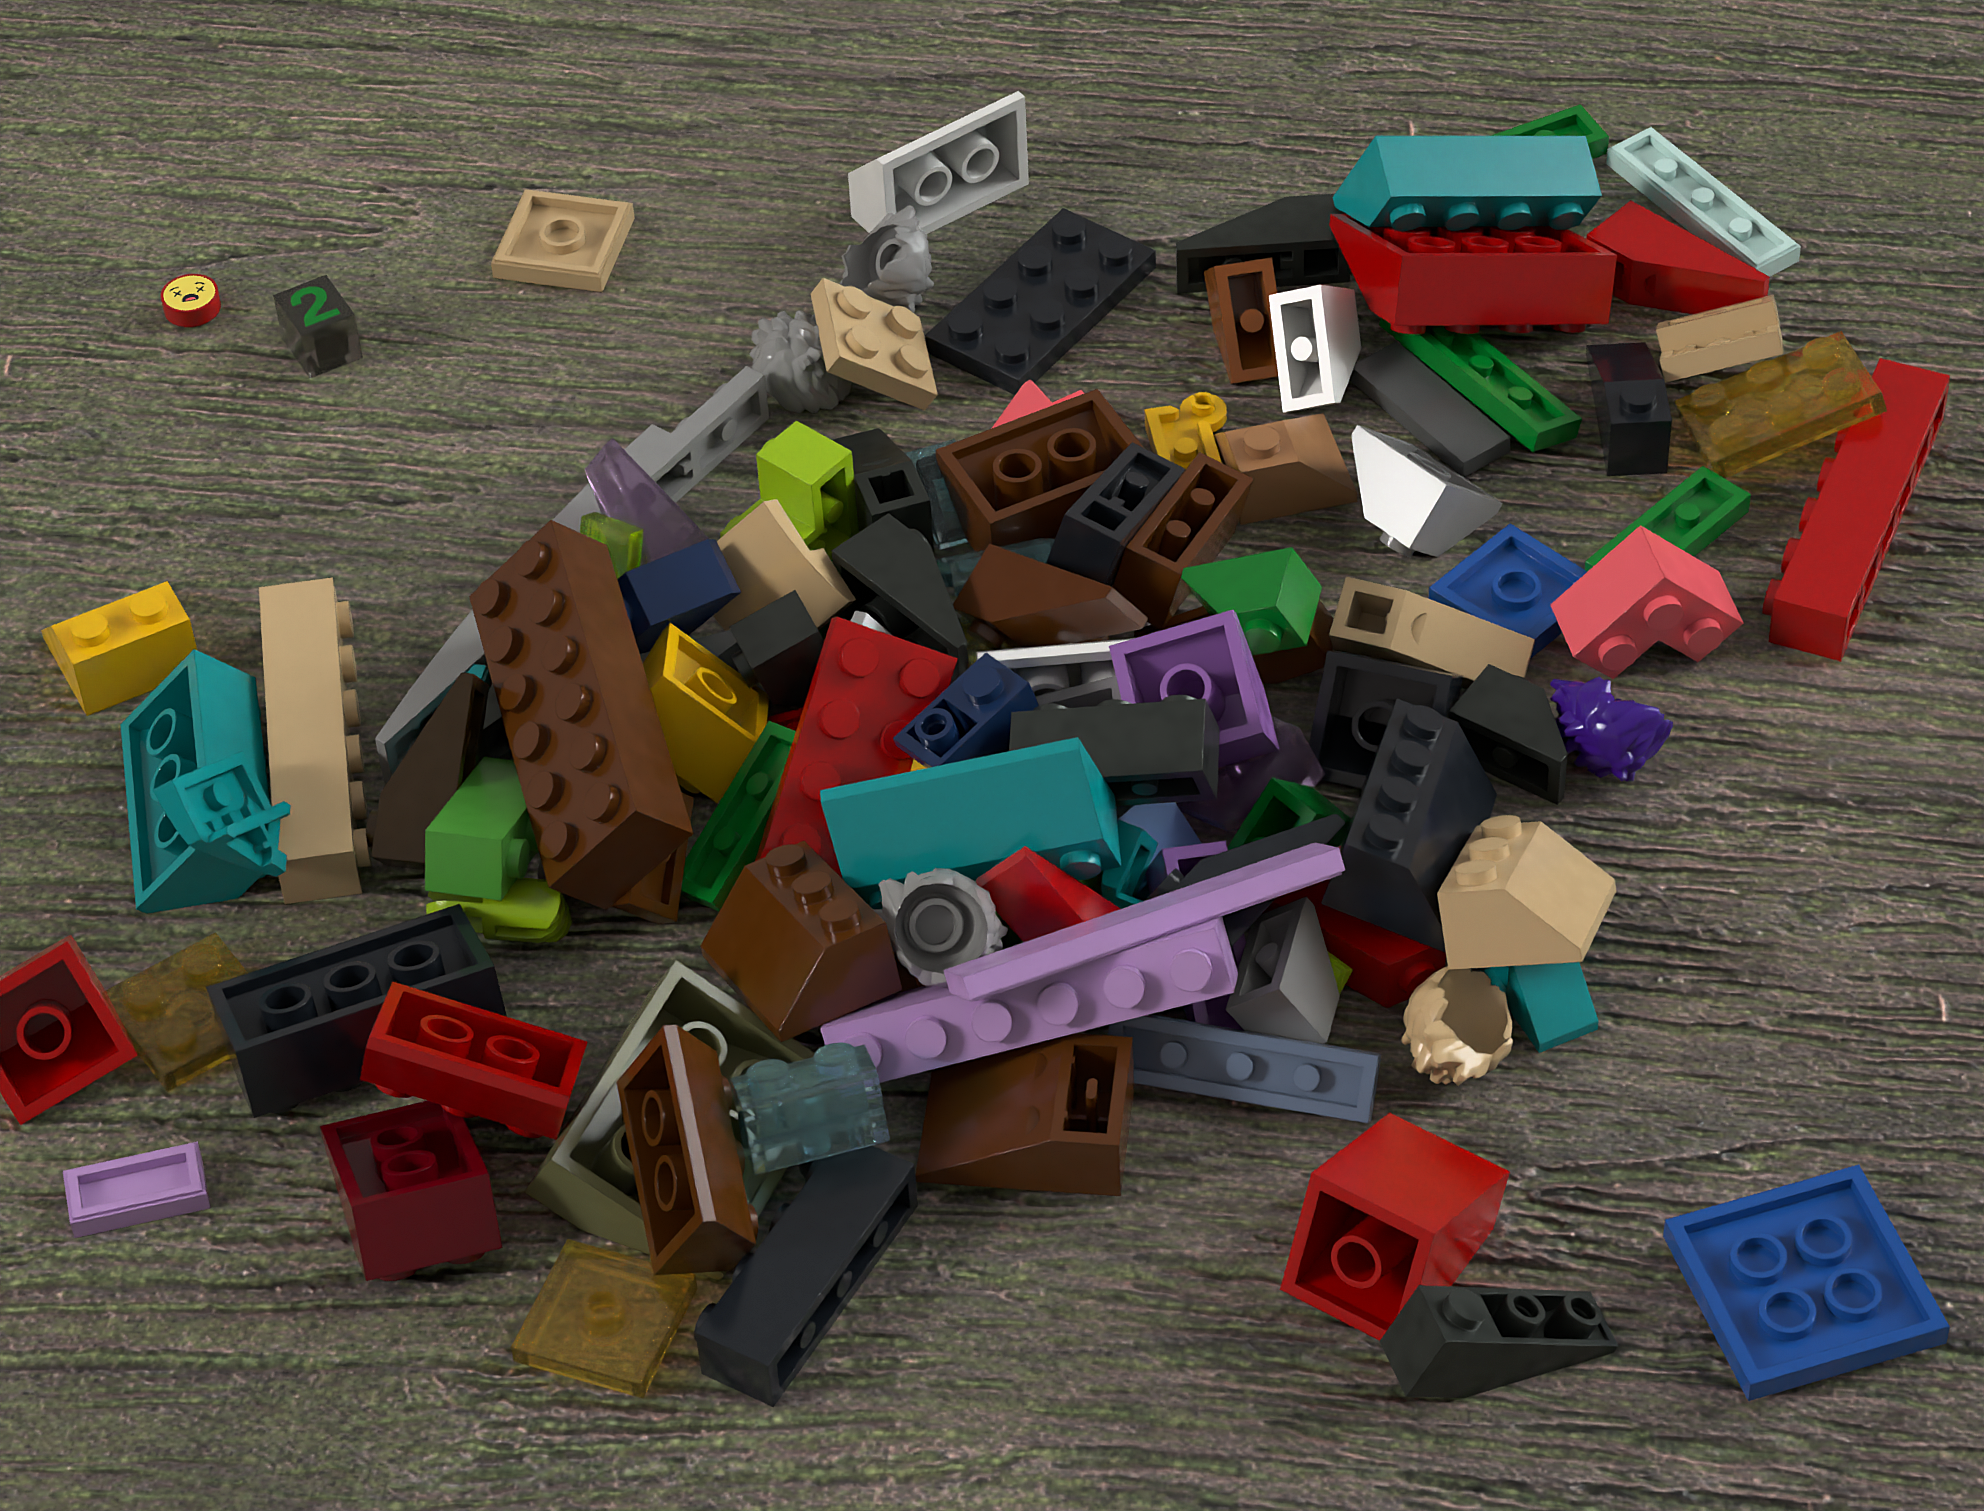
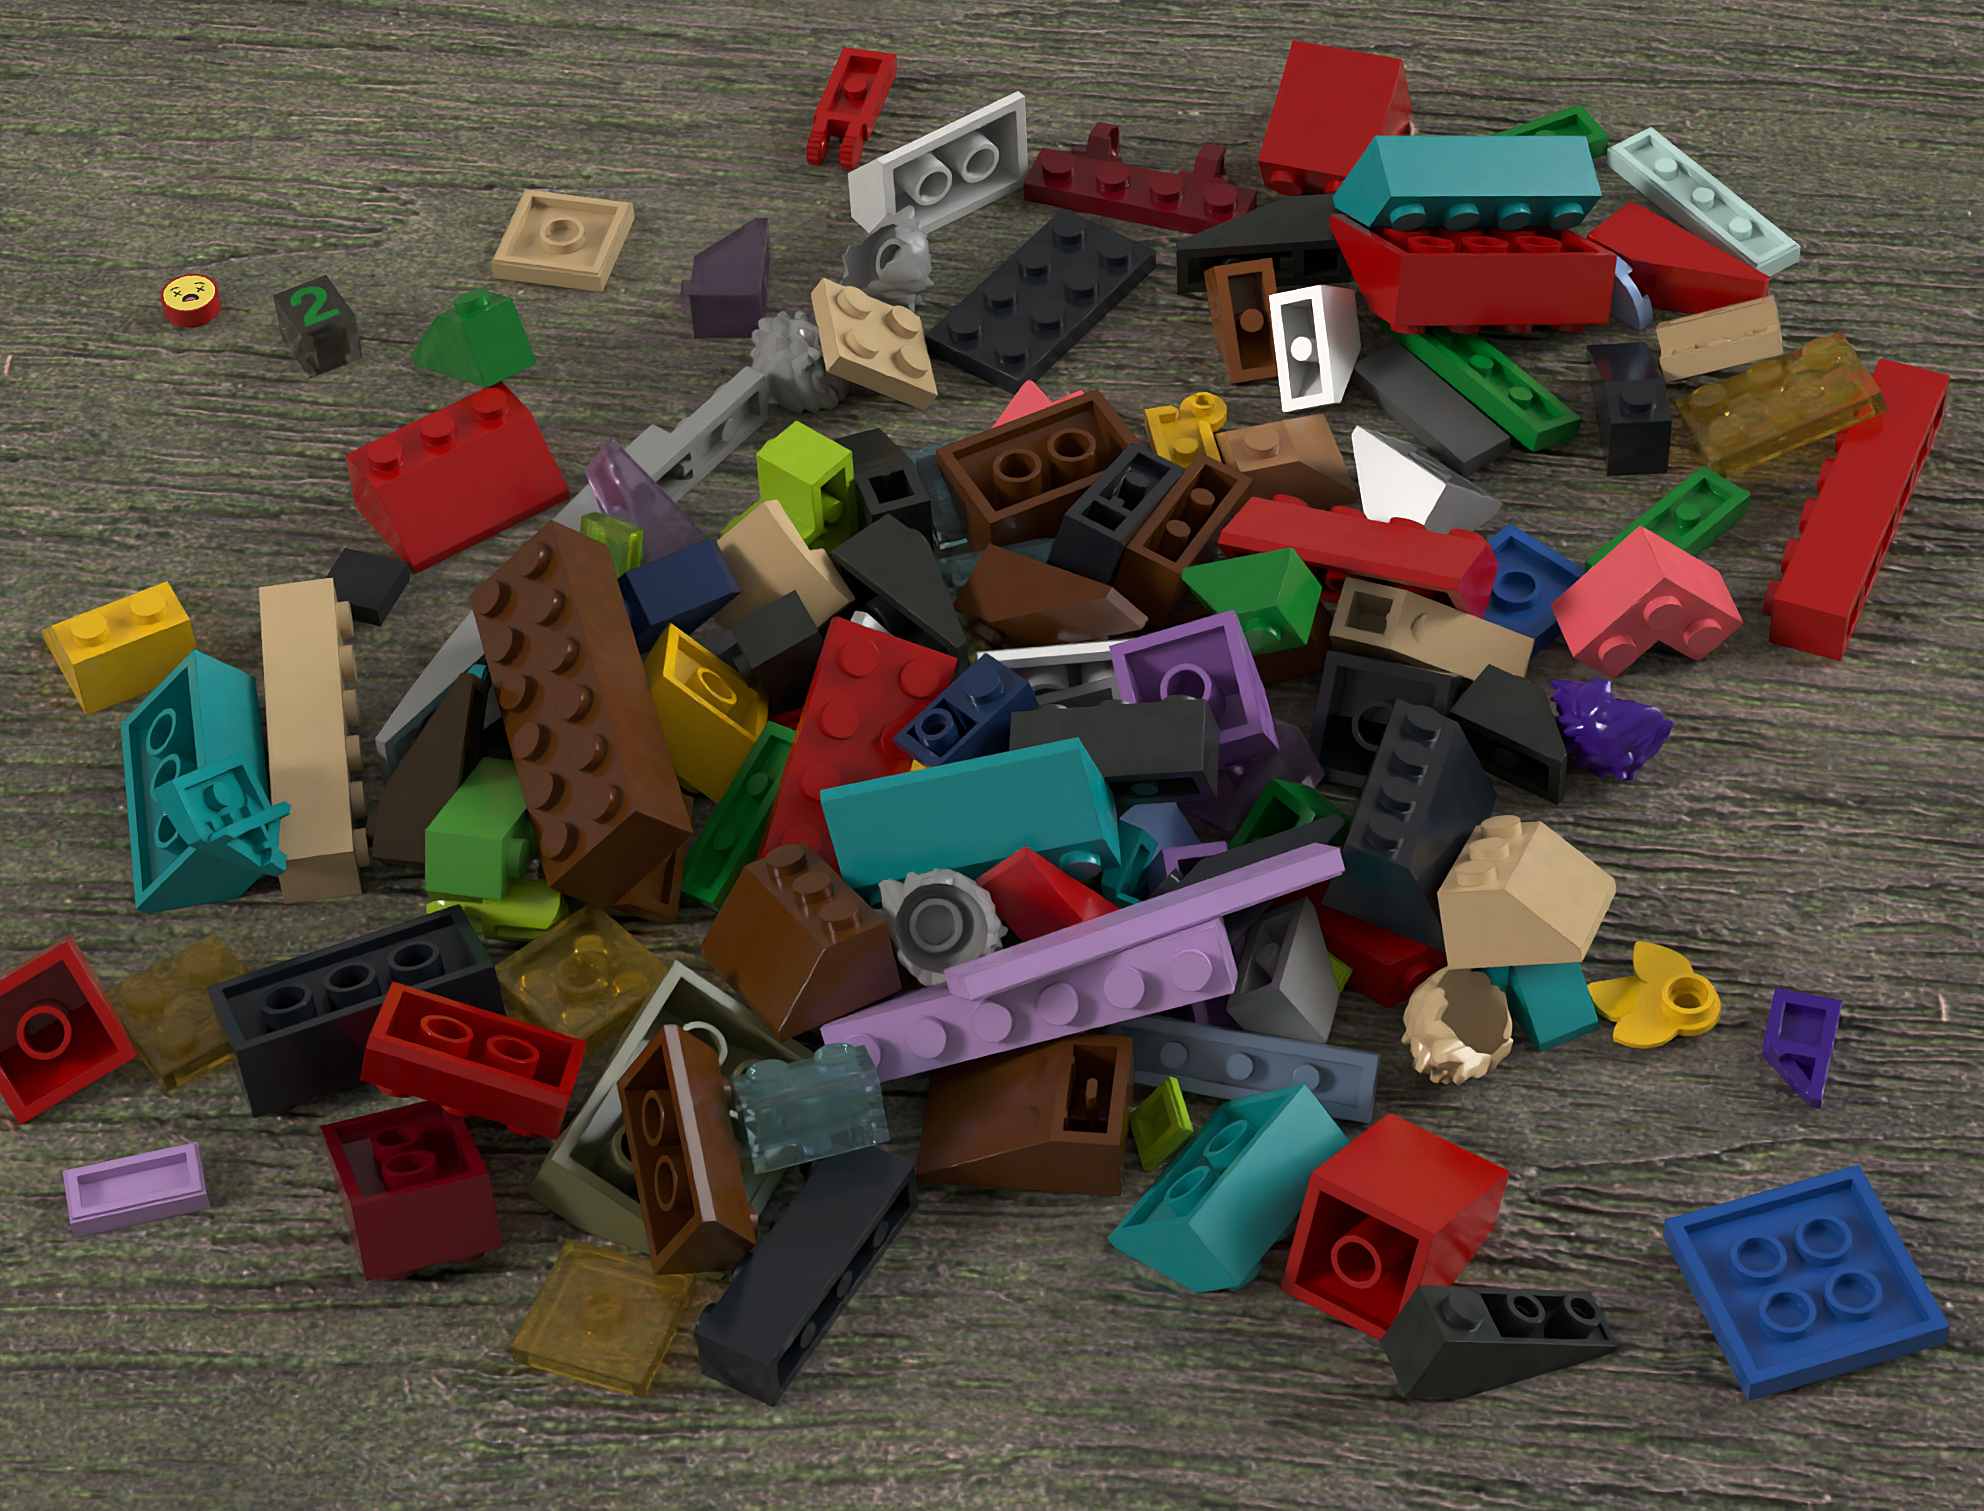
none -> black piece [326,548,410,627]
none -> red slope [345,381,570,574]
none -> green slope [411,289,537,388]
none -> clear yellow plate [495,903,669,1054]
none -> clear purple slope [681,218,772,338]
none -> red hinge [806,47,897,171]
none -> dark red hinge [1023,122,1257,235]
none -> teal slope [1108,1084,1351,1293]
none -> lime slope [1130,1076,1195,1172]
none -> red slope [1218,494,1499,619]
none -> red slope [1258,40,1412,196]
none -> yellow plate [1587,941,1721,1049]
none -> light blue tile [1610,252,1653,331]
none -> dark purple slope [1762,988,1842,1109]

